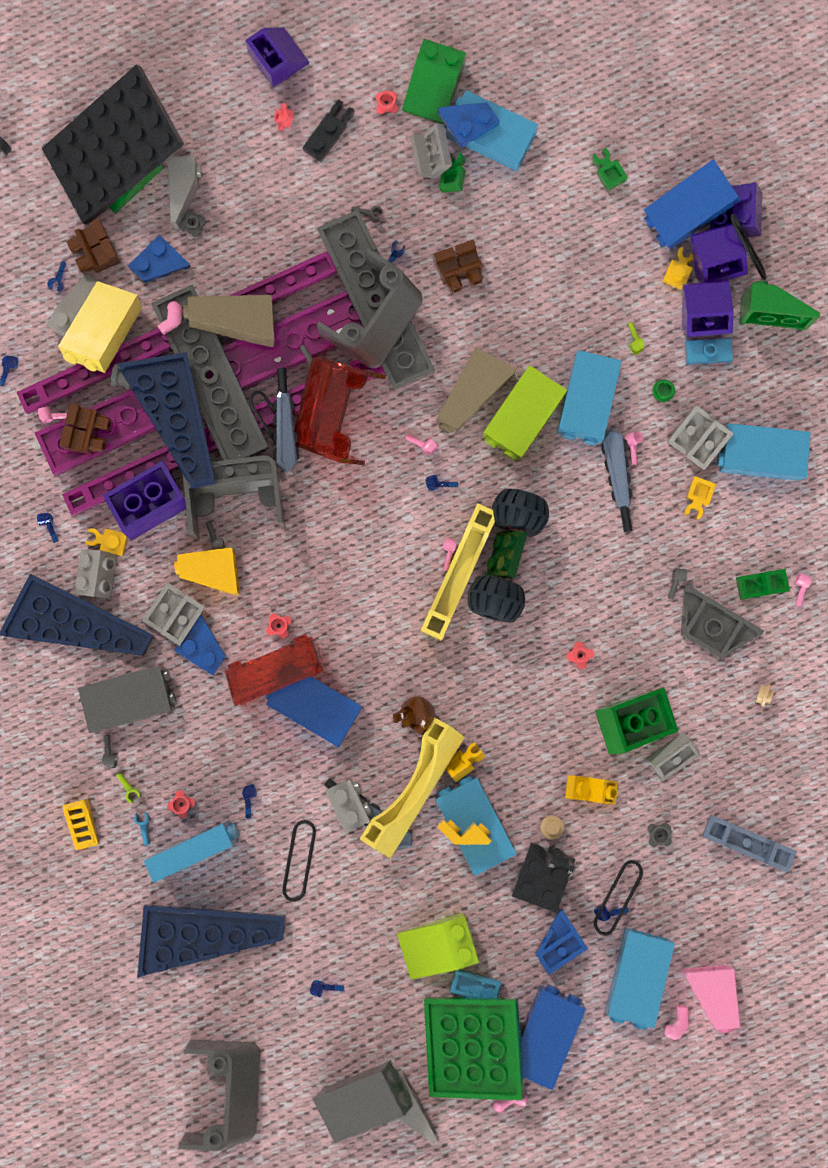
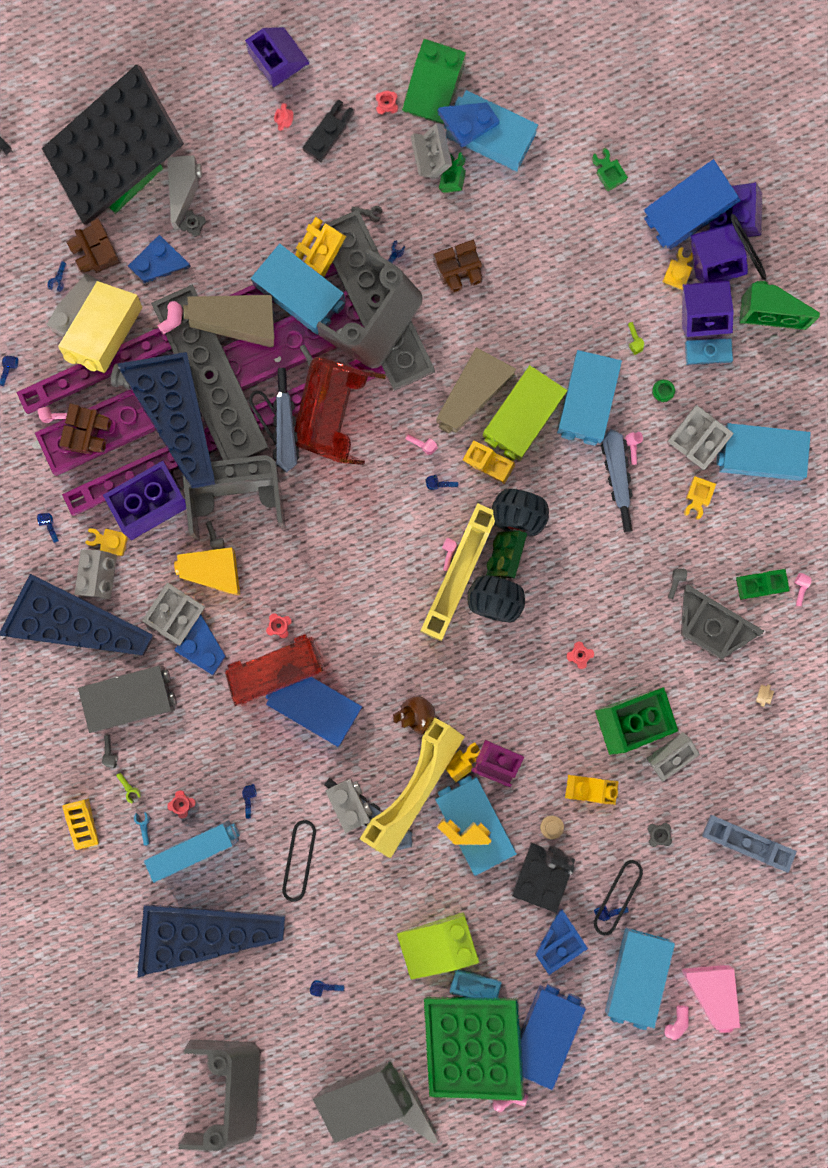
none -> dark azure brick [251,243,345,335]
none -> yellow plate [295,216,346,277]
none -> yellow slope [463,440,516,484]
none -> magenta plate [471,740,524,788]

